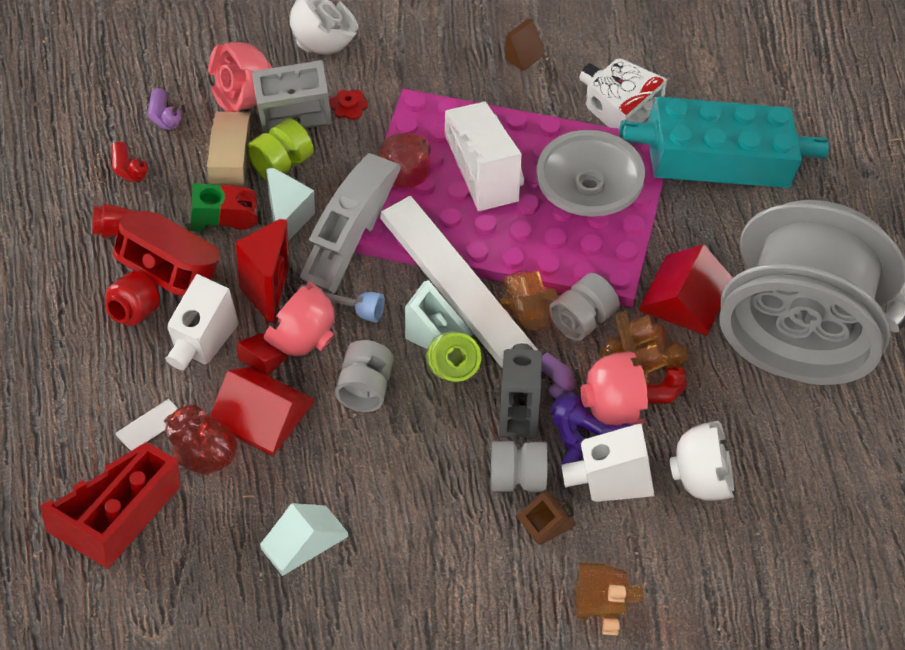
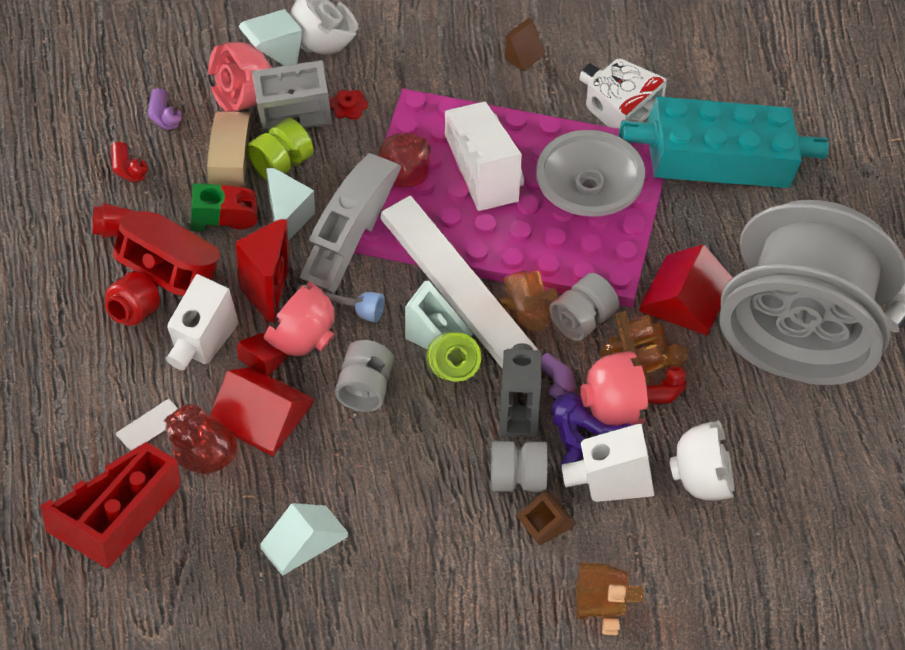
none -> light aqua slope [238,9,302,66]

